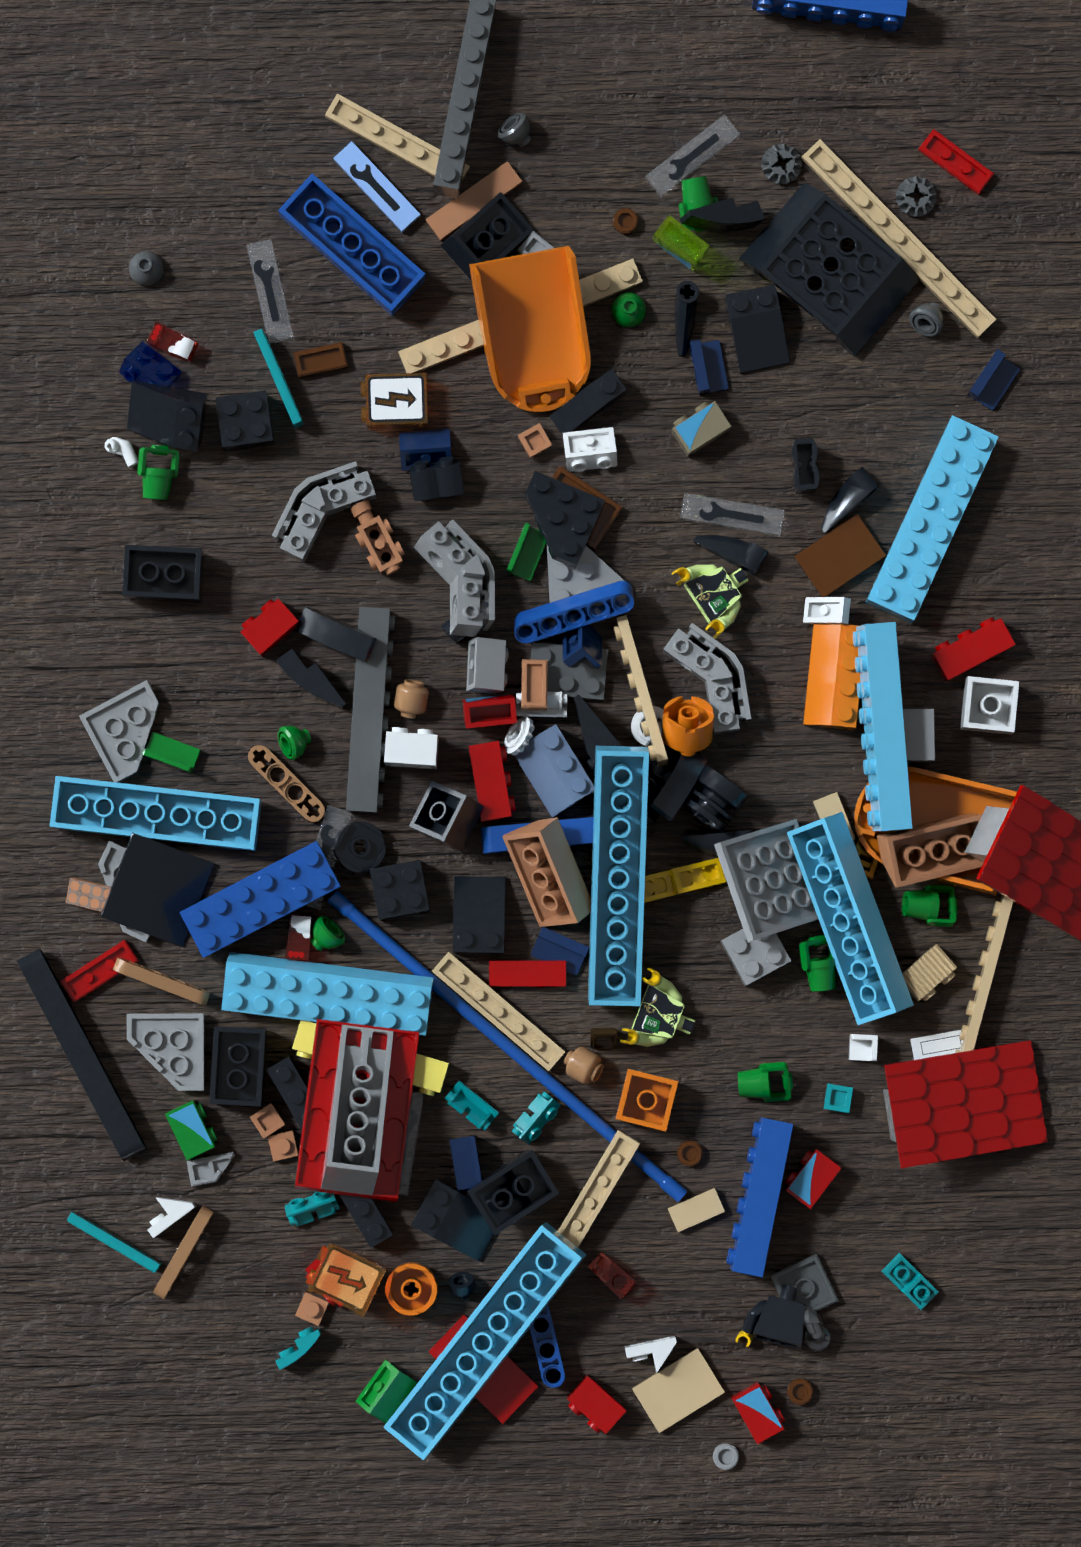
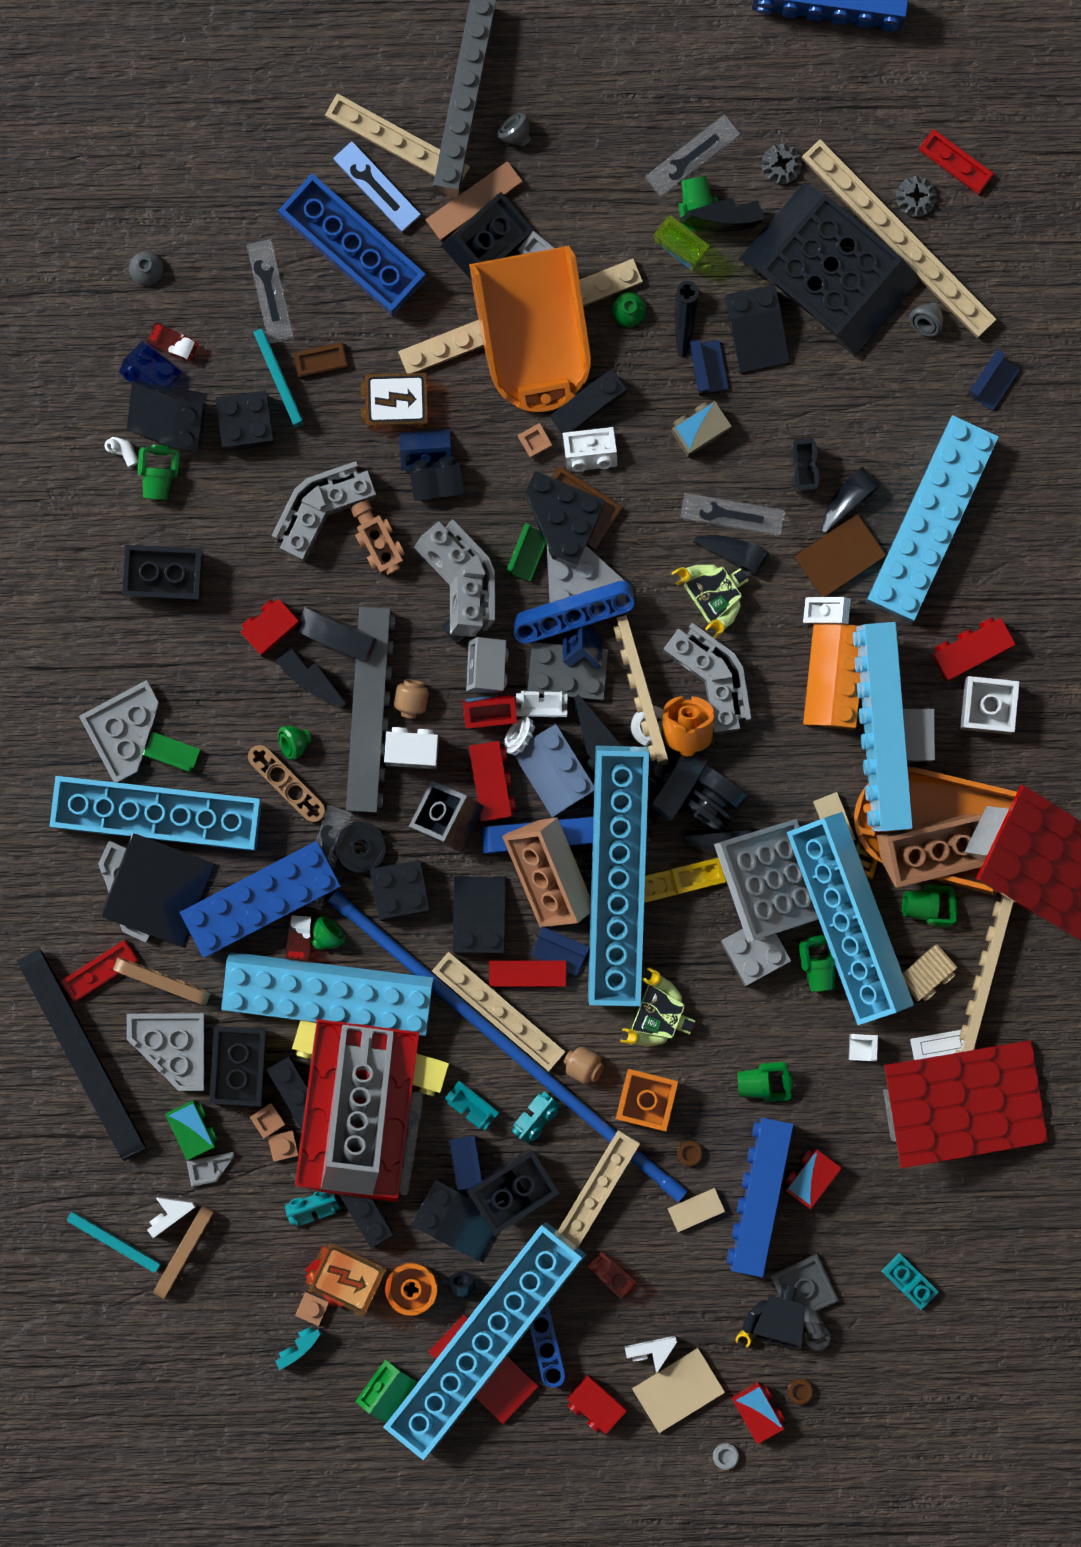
nougat tile [66,877,111,912] -> none
nougat tile [521,659,548,711] -> none
dark brown slope [590,1028,617,1049] -> none
reddish brown tile [613,208,638,235] -> none
teal plate [823,1083,853,1113] -> none

